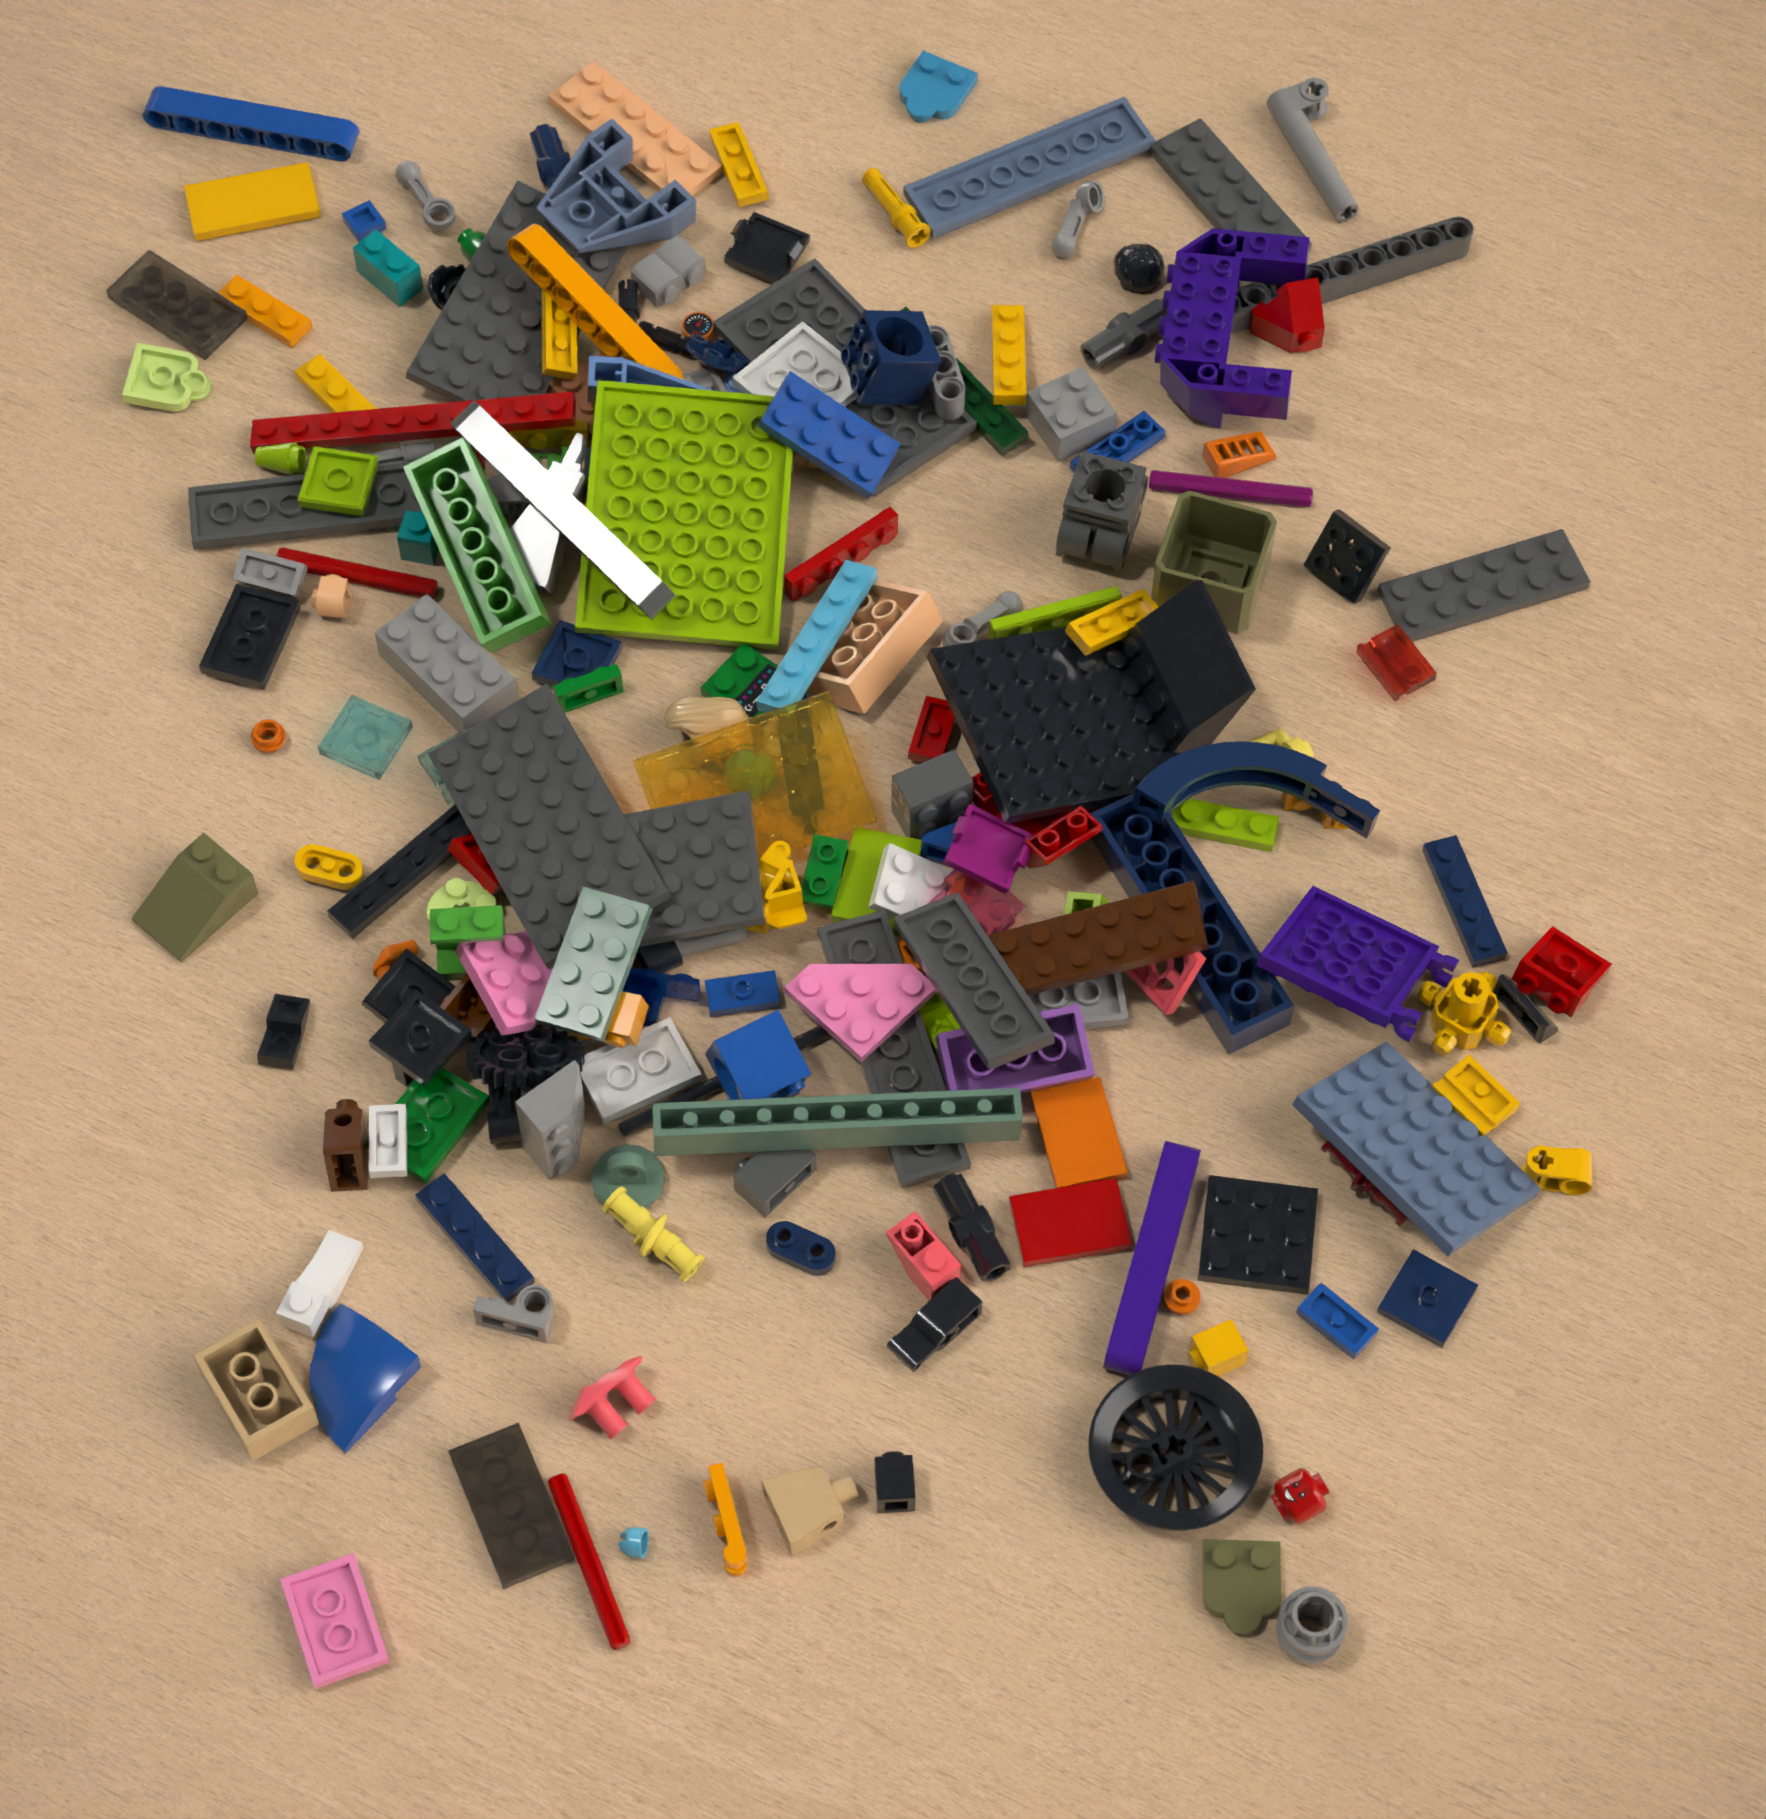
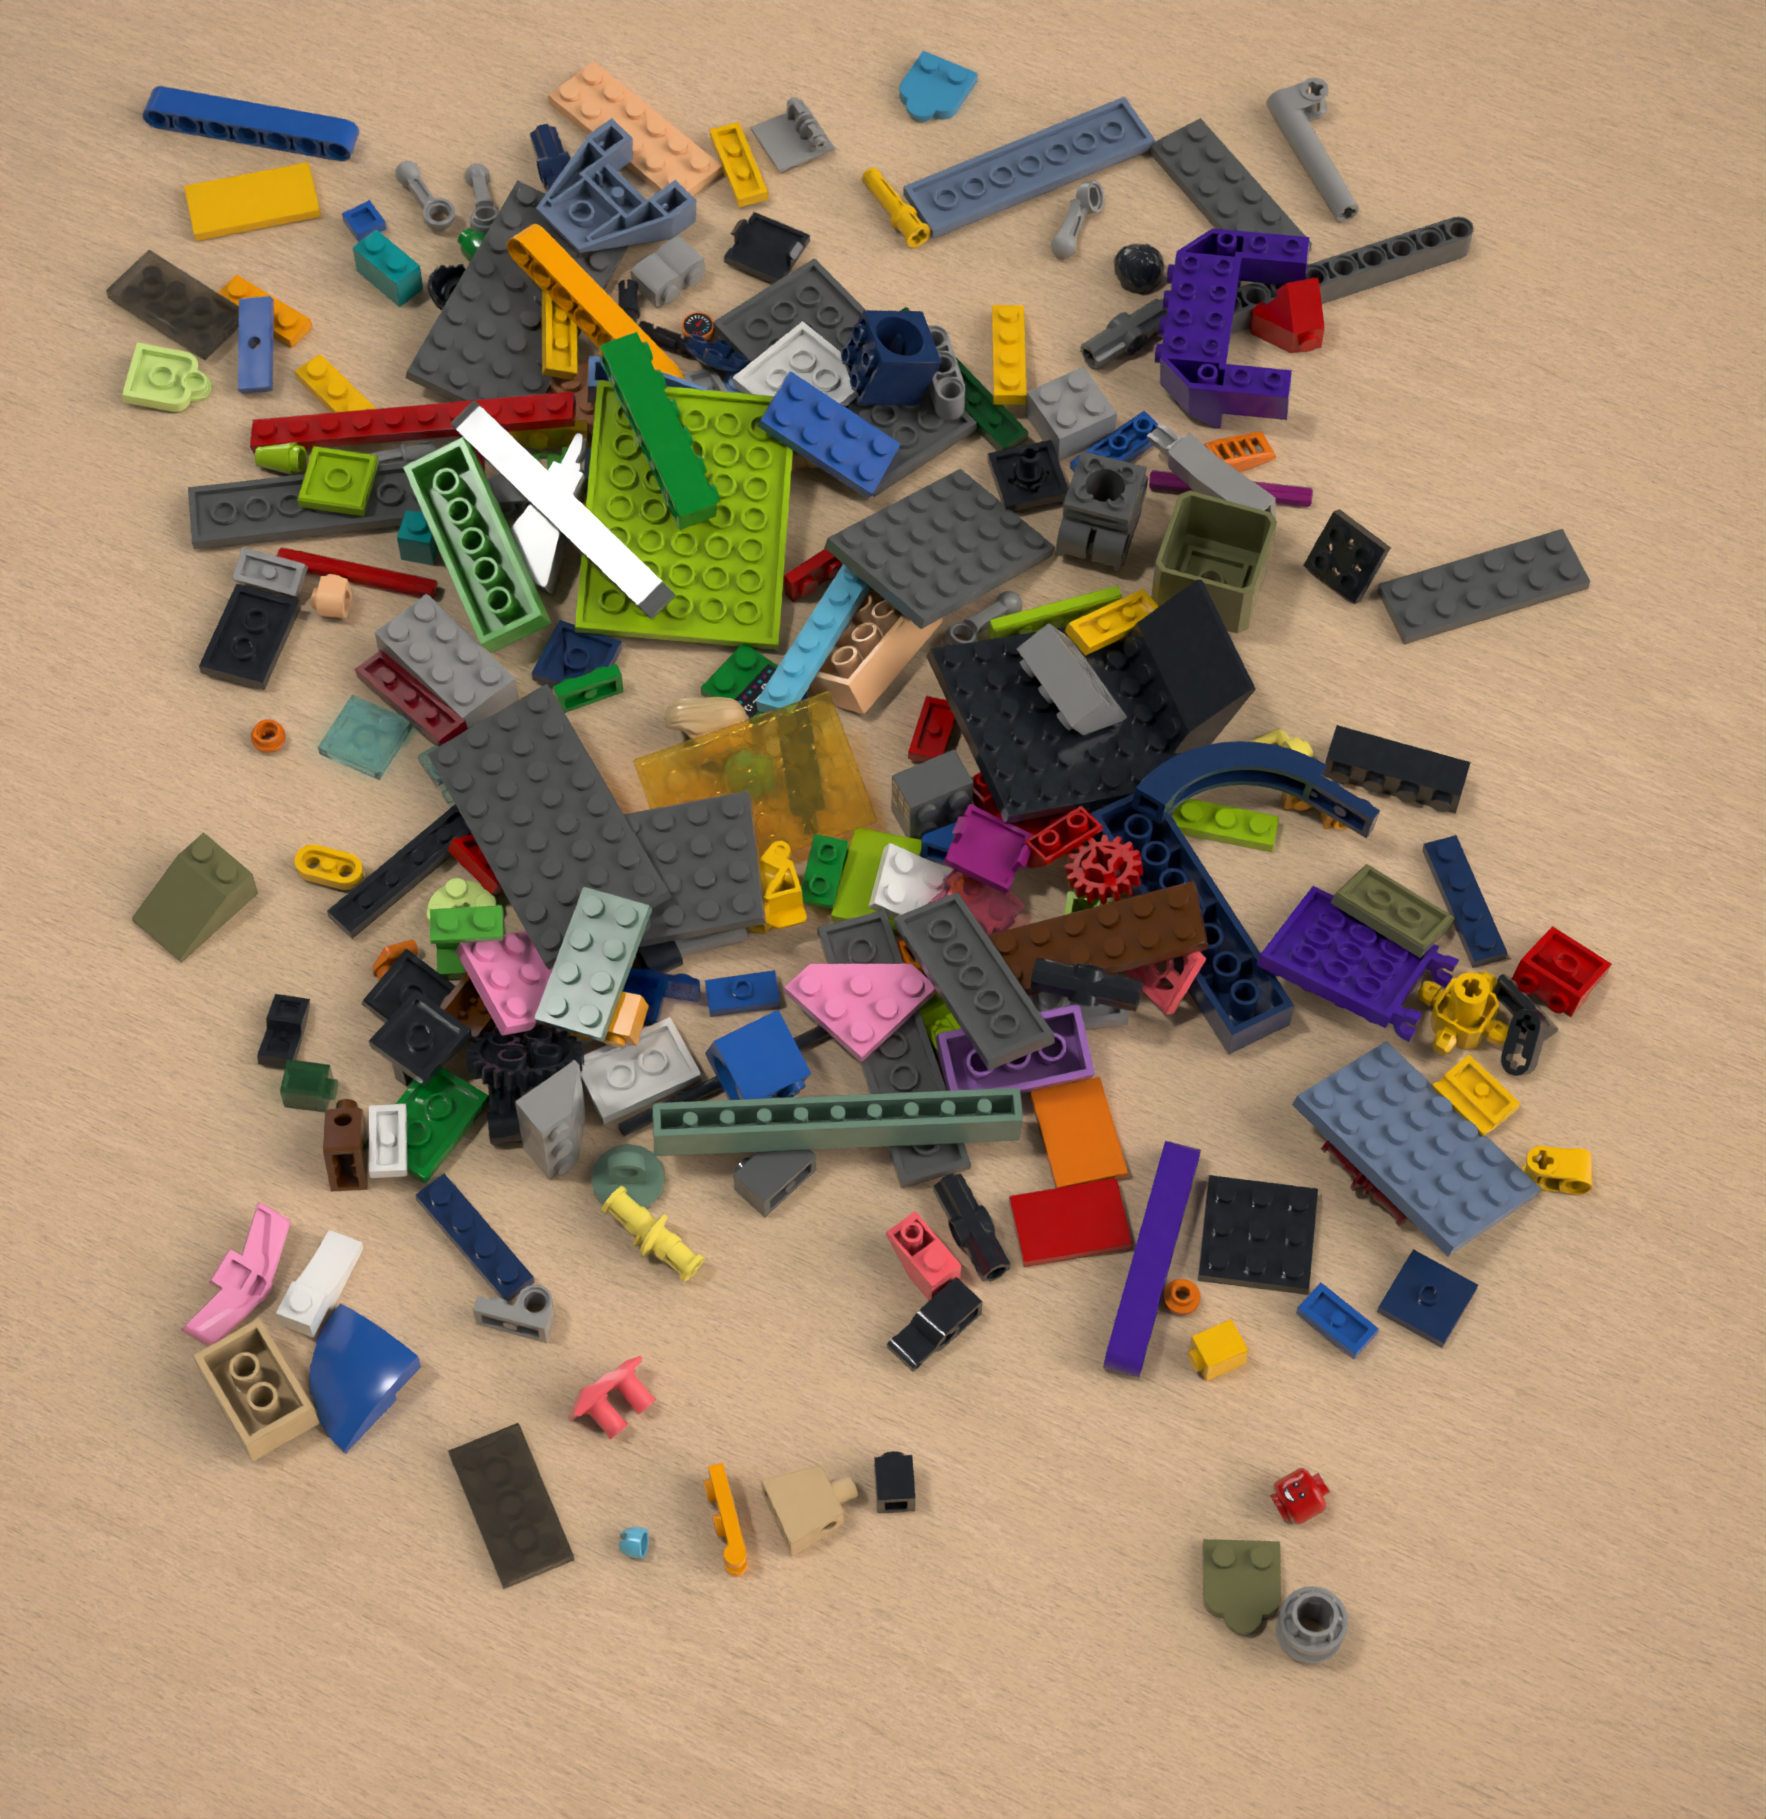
bright pink plate [280,1553,390,1689] -> none
red axle [548,1473,630,1650] -> none
dark blue plate [766,1221,836,1276] -> none
black piece [1088,1365,1263,1531] -> none
clear red plate [1356,624,1437,701] -> none
none -> bright pink plate [181,1202,291,1346]
none -> blue tile [238,296,274,394]
none -> clear green brick [280,1059,338,1112]
none -> dark red plate [355,650,468,747]
none -> light grey piece [465,163,499,234]
none -> green brick [600,332,720,530]
none -> light grey hinge [750,97,835,173]
none -> dark grey plate [825,469,1055,629]
none -> black plate [987,440,1068,512]
none -> light grey slope [1017,623,1127,735]
none -> black piece [1030,958,1143,1012]
none -> red gear [1065,835,1143,905]
none -> light grey piece [1147,424,1276,519]
none -> black brick [1324,725,1471,814]
none -> olive tile [1331,864,1455,958]
none -> black beam [1501,1009,1547,1076]

